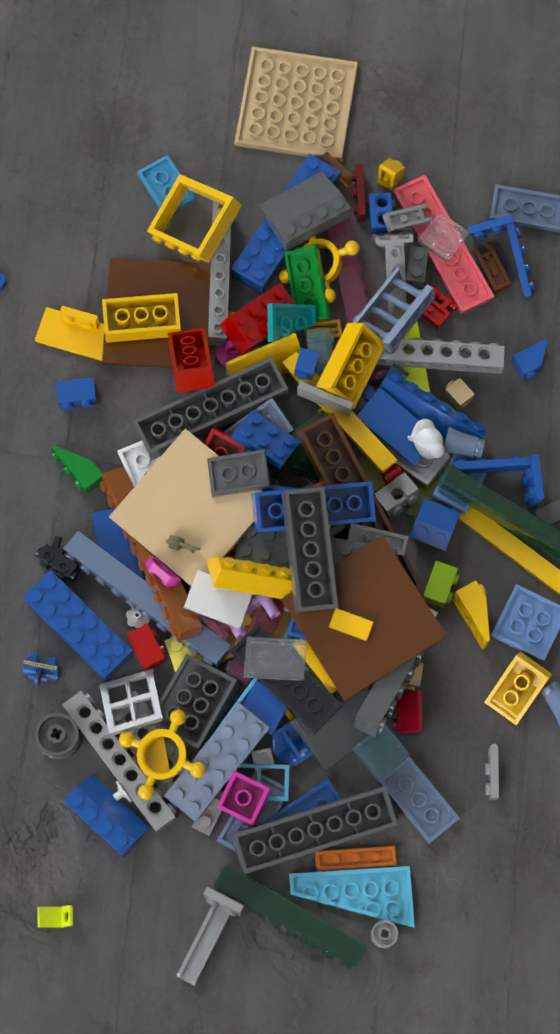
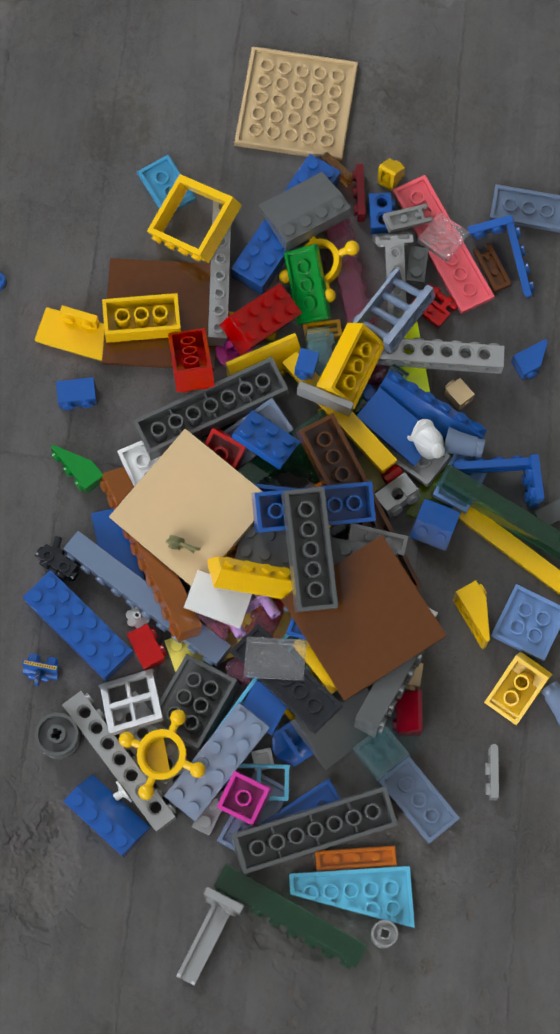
neon yellow bracket [38,905,73,928] -> none
dark pink plate [145,556,181,587] -> none
dark grey tile [207,449,271,498] -> none
teal wing [268,304,316,342] -> none
yellow tile [329,608,374,641] -> none
lime brick [423,561,459,608] -> none

